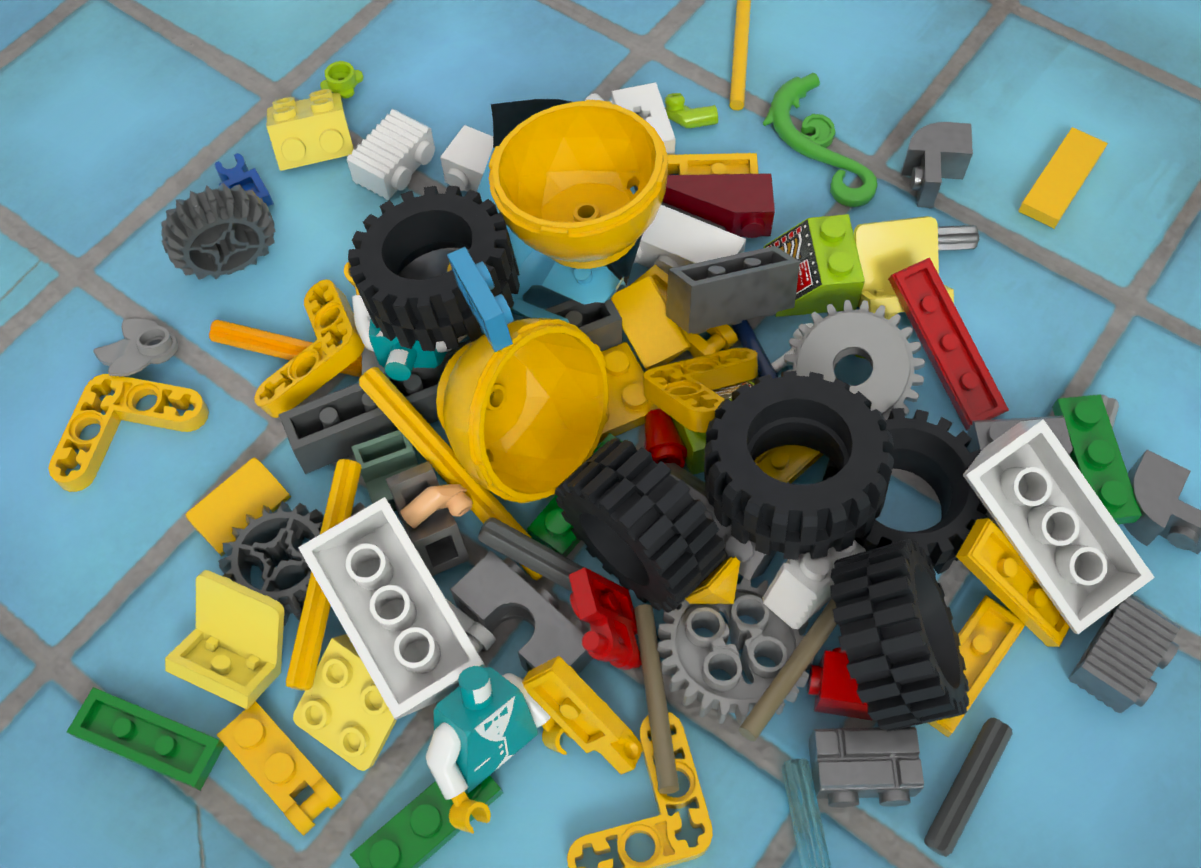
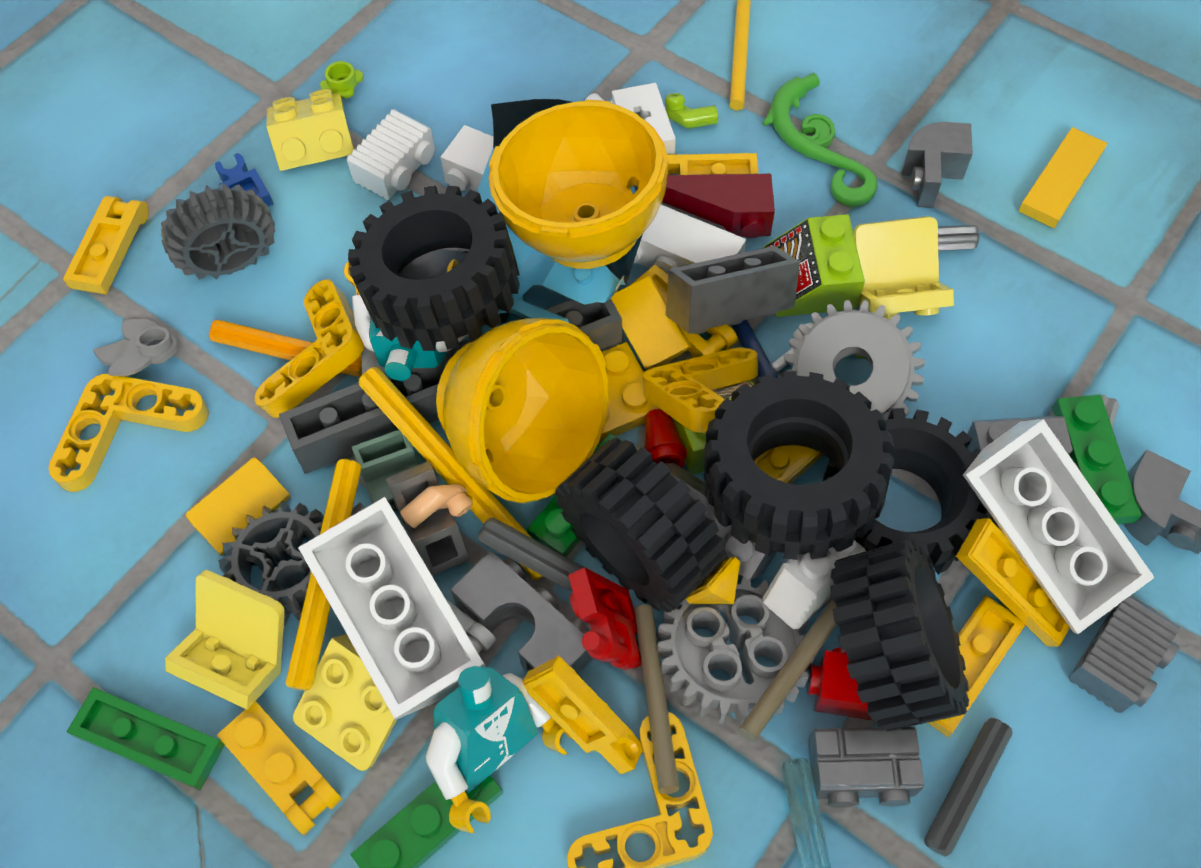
dark azure plate [447,247,514,352] -> none
red tile [888,257,1009,431] -> none
none -> yellow plate [63,195,149,295]

